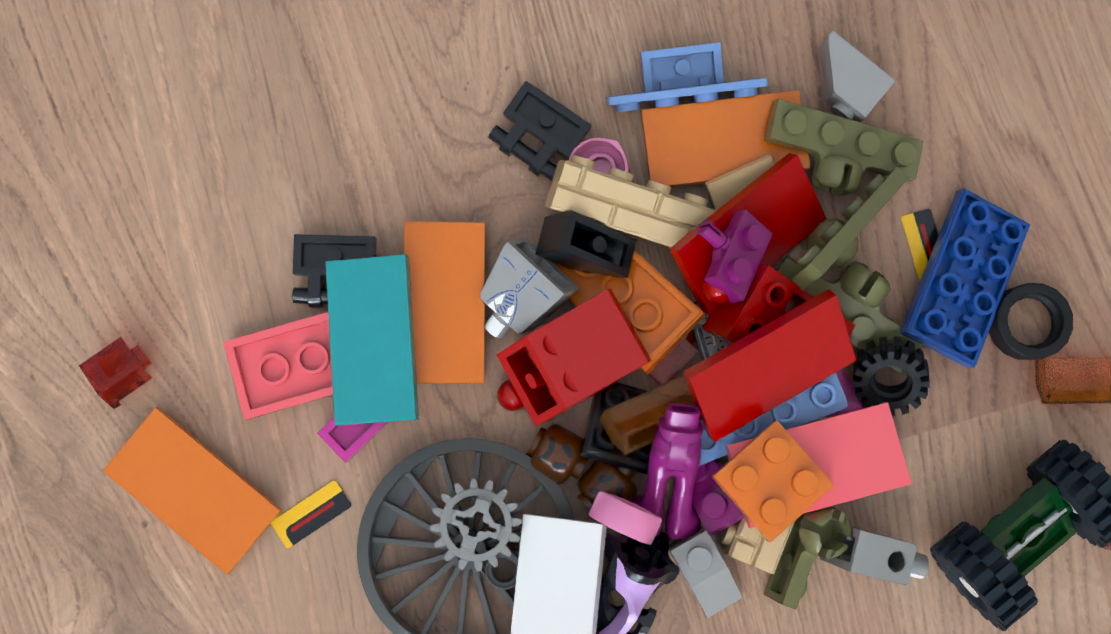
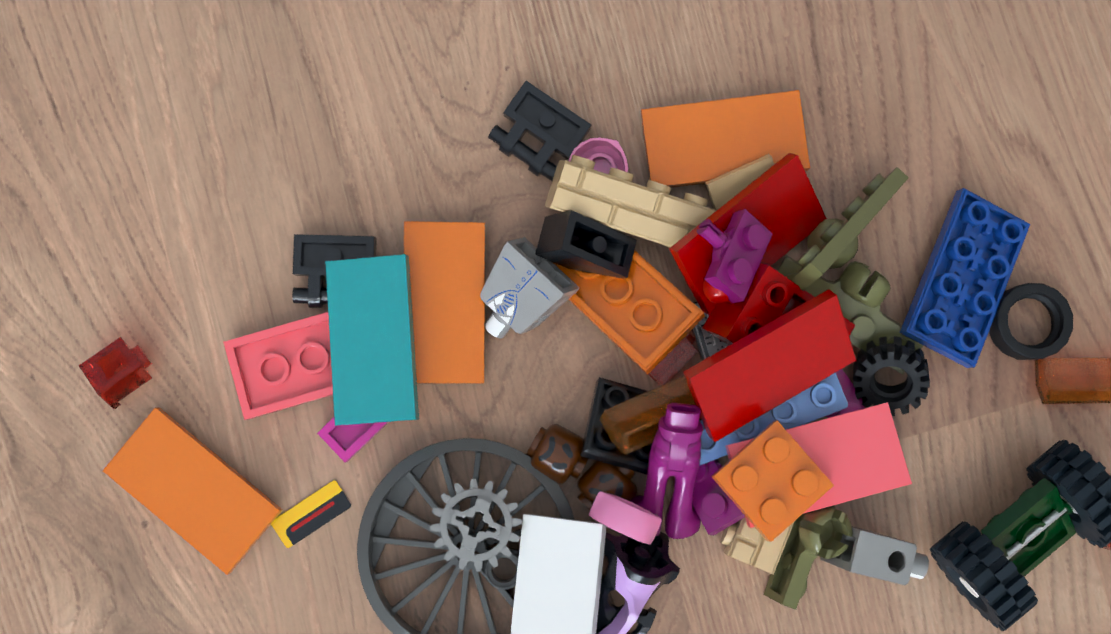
red slope [496,289,652,426] -> none
medium blue bracket [605,42,768,112] -> none
light grey slope [669,526,743,618] -> none
olive plate [764,99,924,195] -> none
light grey slope [820,31,896,122] -> none
sticker [901,209,938,282] -> none

